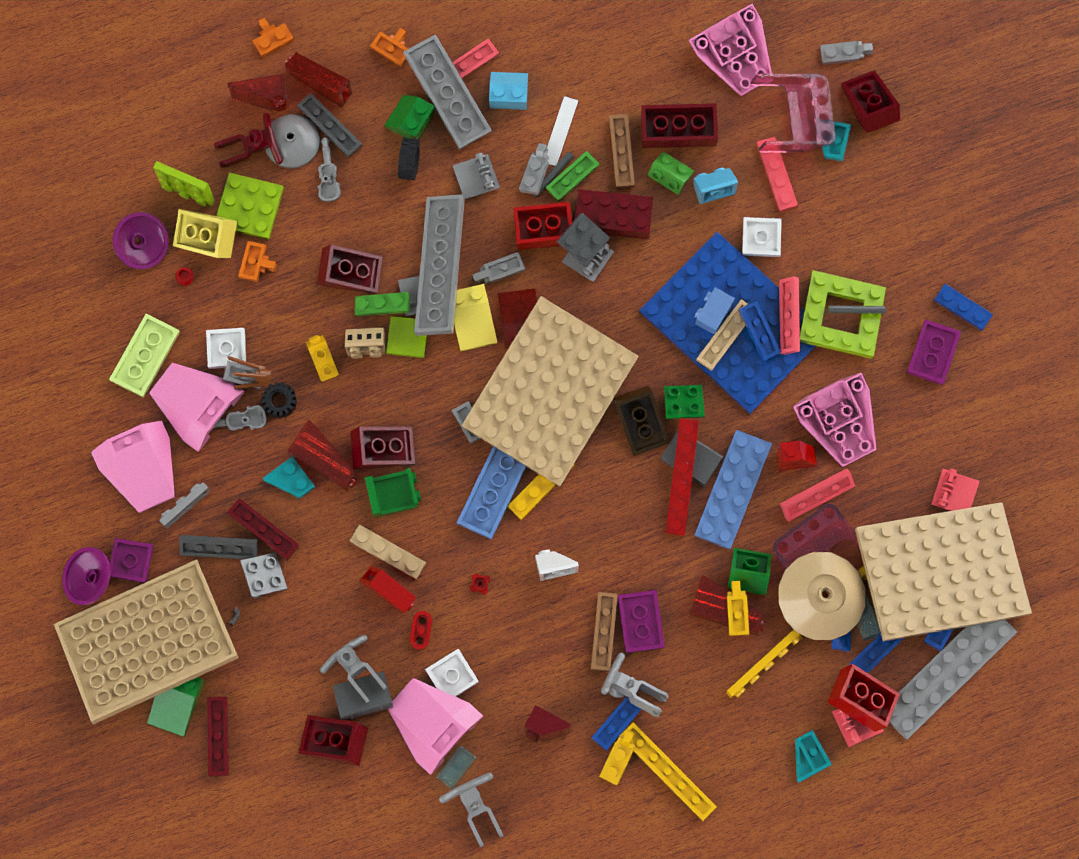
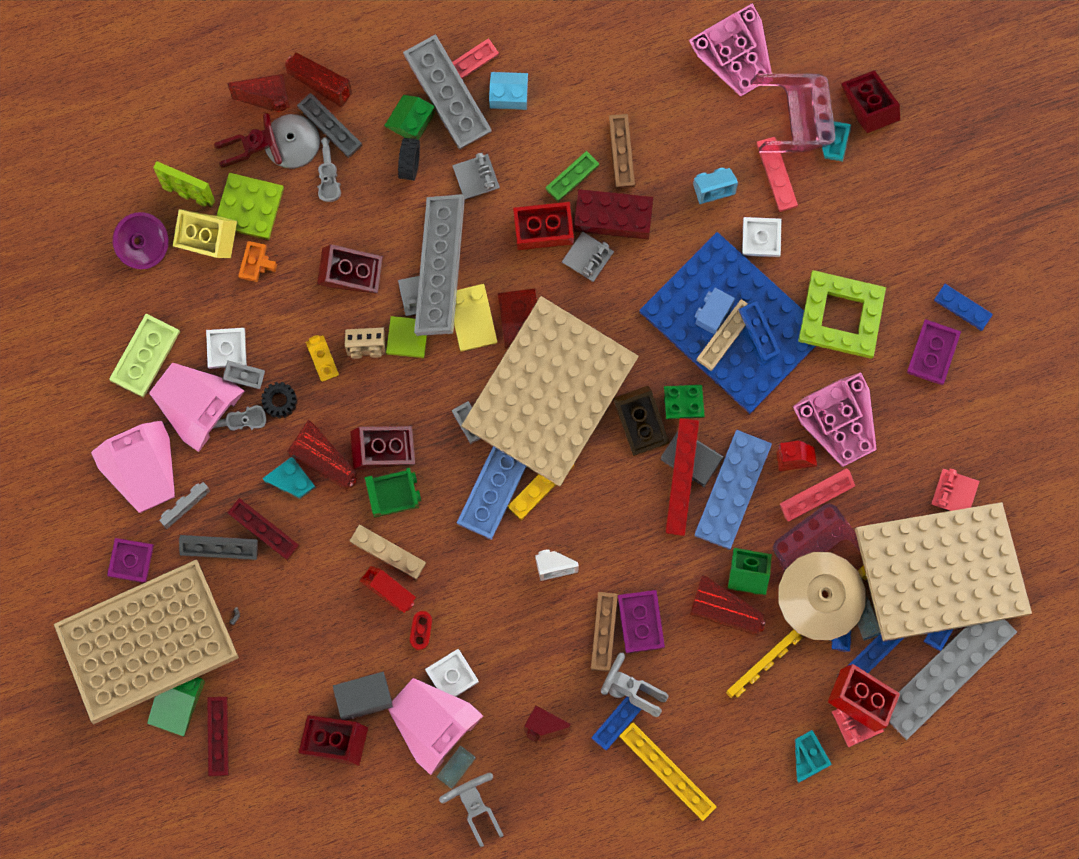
magenta dish [62,547,111,605] -> none
red plate [175,267,194,286] -> none
dark orange plant [227,356,271,389] -> none
light grey hinge [240,552,287,599] -> none
orange hinge [252,17,294,58] -> none
light grey piece [320,634,387,703] -> none
bright green plate [355,292,410,317] -> none
orange hinge [370,28,408,67] -> none
red plate [470,573,491,595] -> none
light grey hinge [472,252,525,285] -> none
light grey hinge [519,143,549,195] -> none
dark grey bar [533,152,574,198] -> none
white sticker [547,96,578,166] -> none
dark grey plate [556,213,610,267] -> none
yellow hinge [599,730,636,785] -> none
dark red brick [641,103,718,148] -> none
bright green bracket [648,151,694,195] -> none
yellow hinge [727,581,749,636] -> none
coral plate [779,276,800,355] -> none
light grey hinge [820,41,873,65] -> none
dark grey bar [828,306,886,314] -> none

